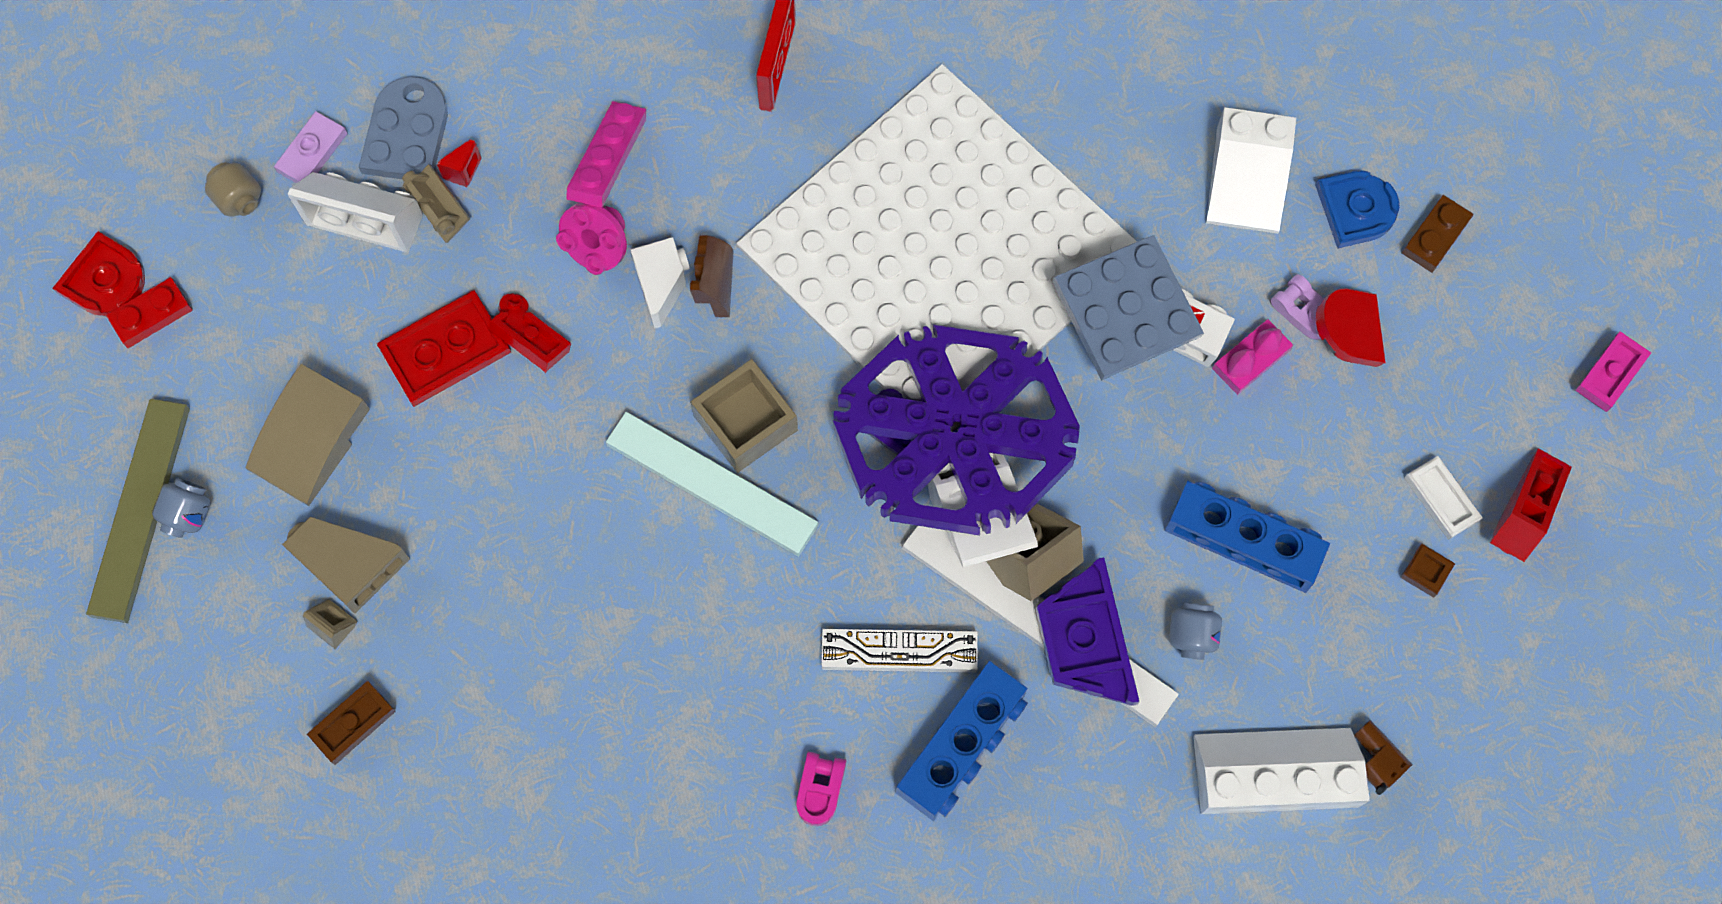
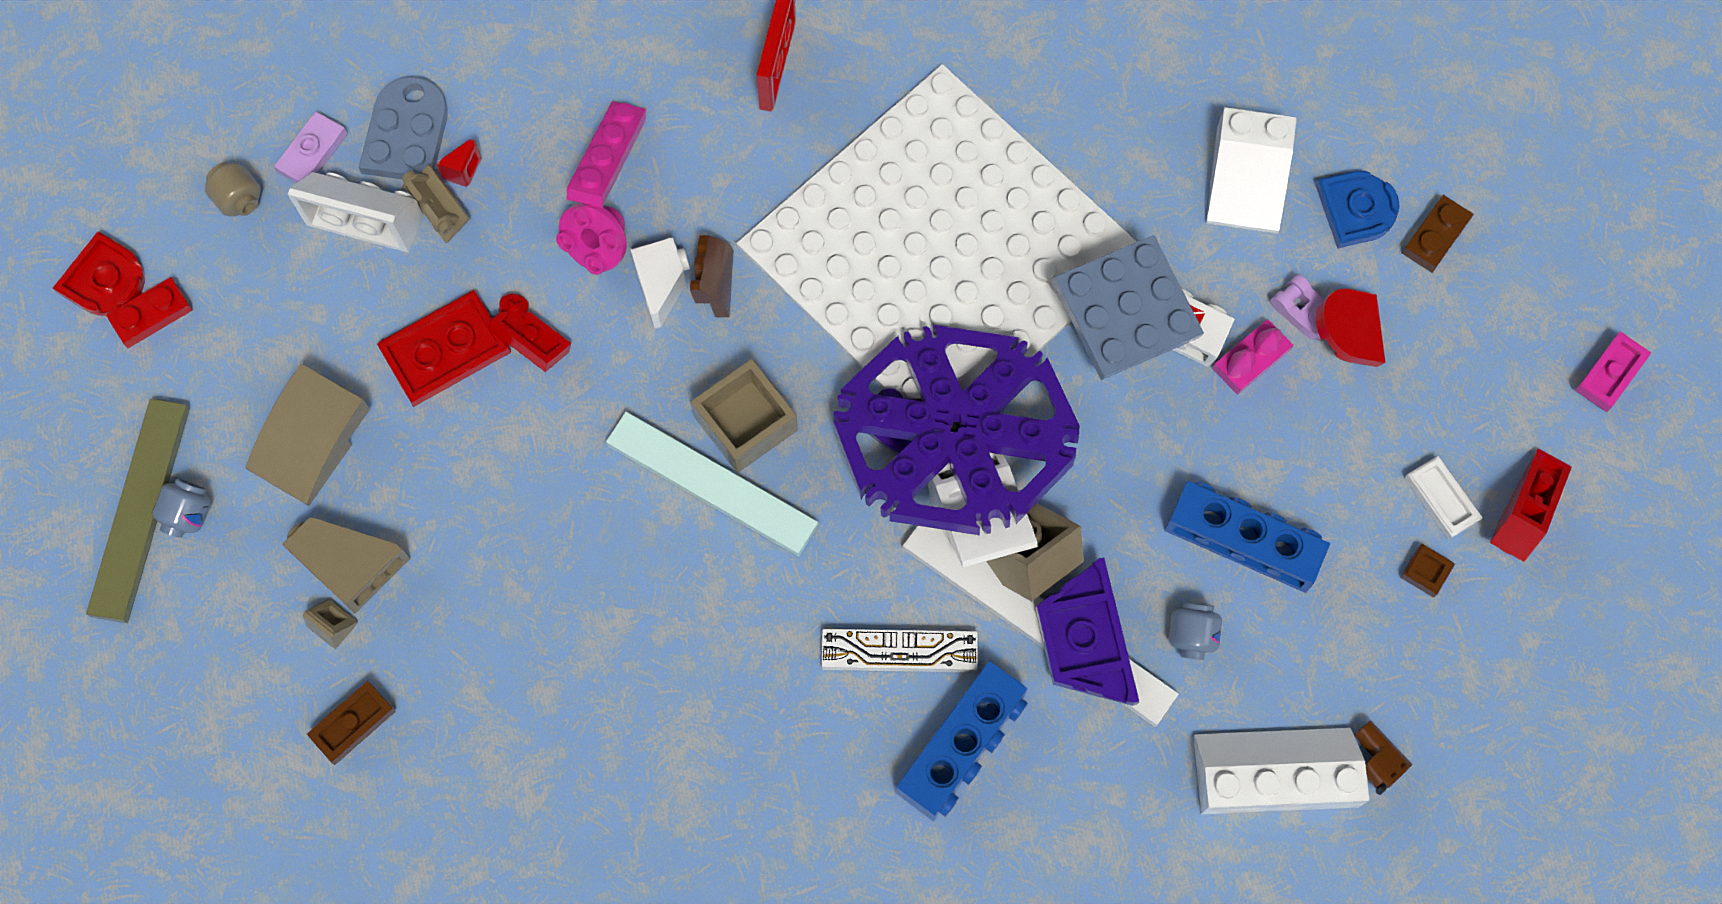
dark pink plate [796,751,847,826] -> none

